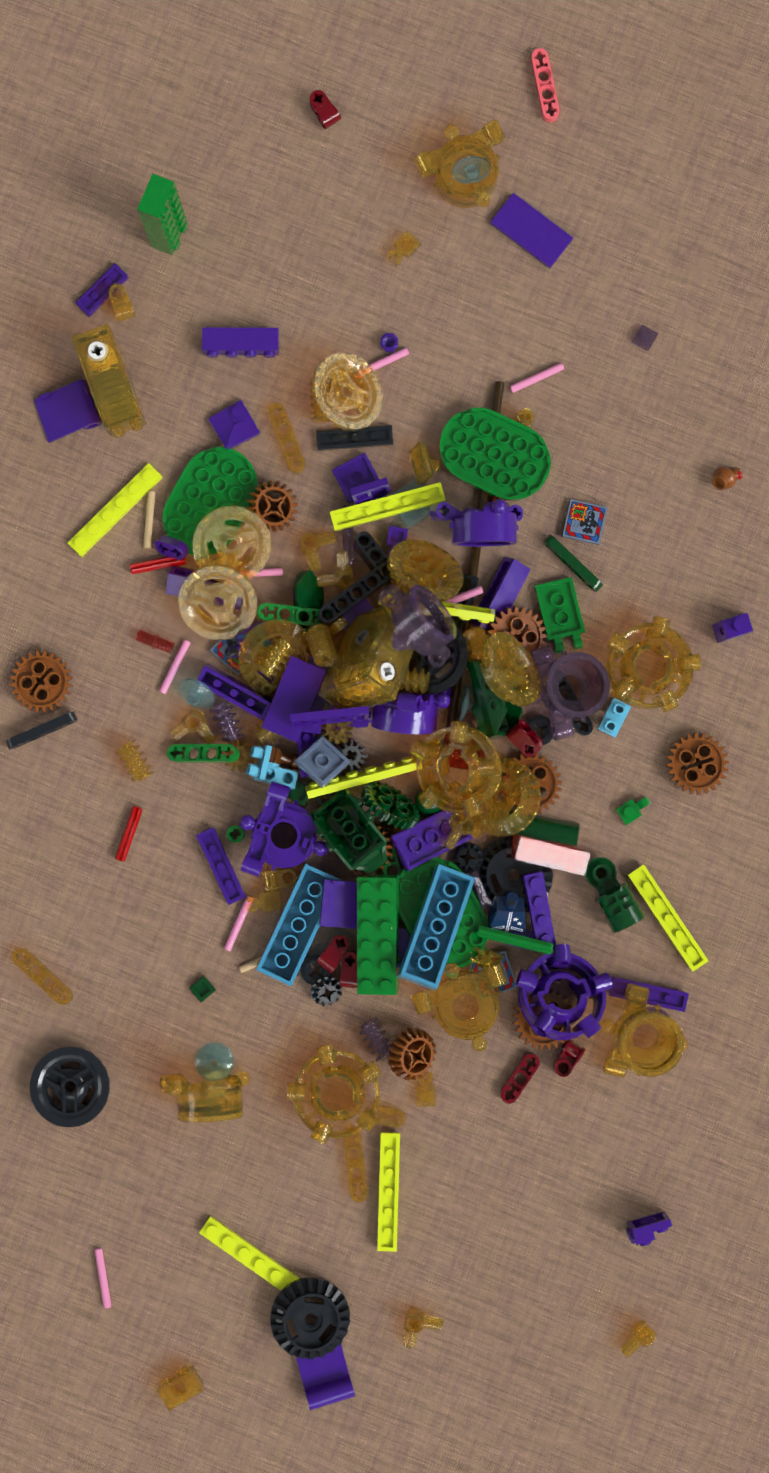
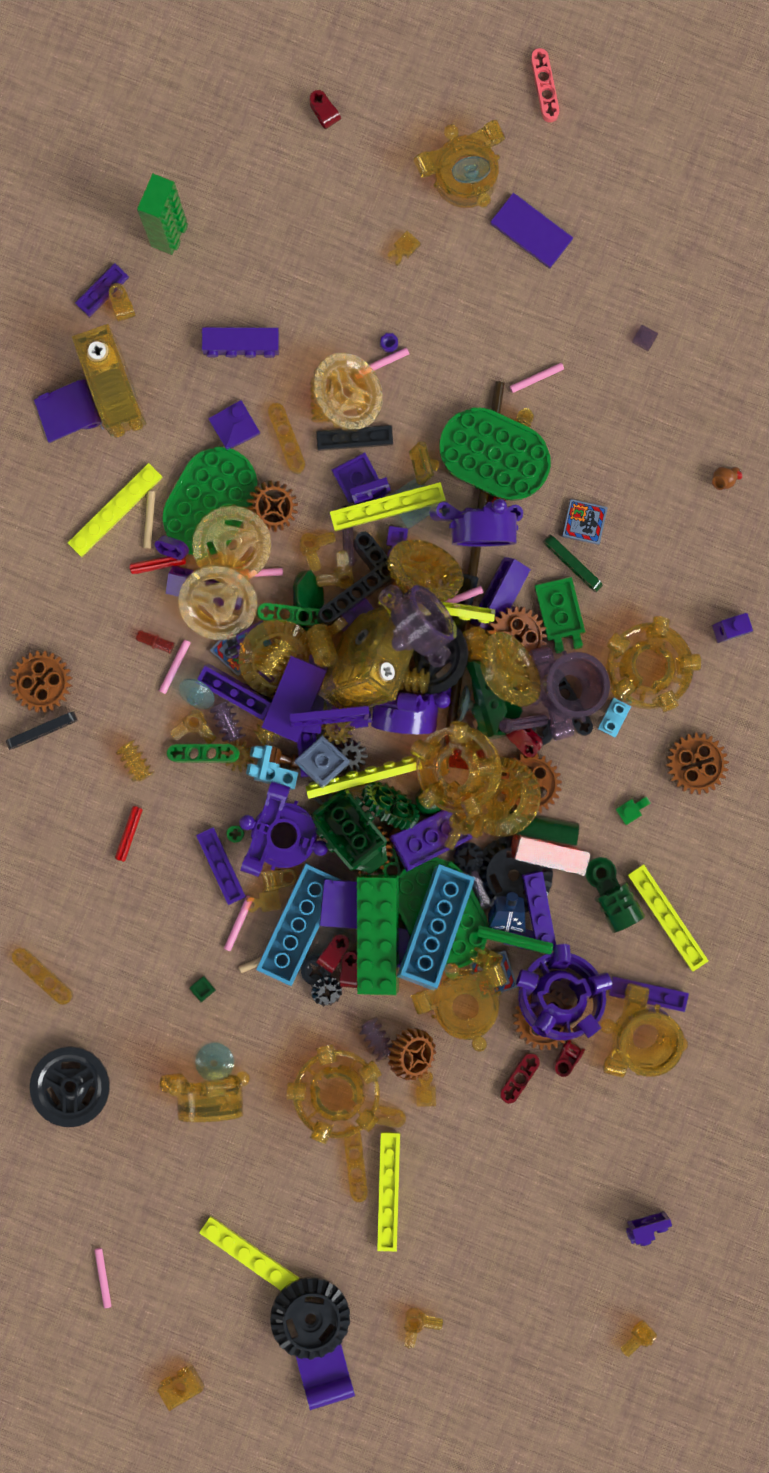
dark green tile [288,781,308,806] -> none
none -> clear purple axle [499,715,548,734]

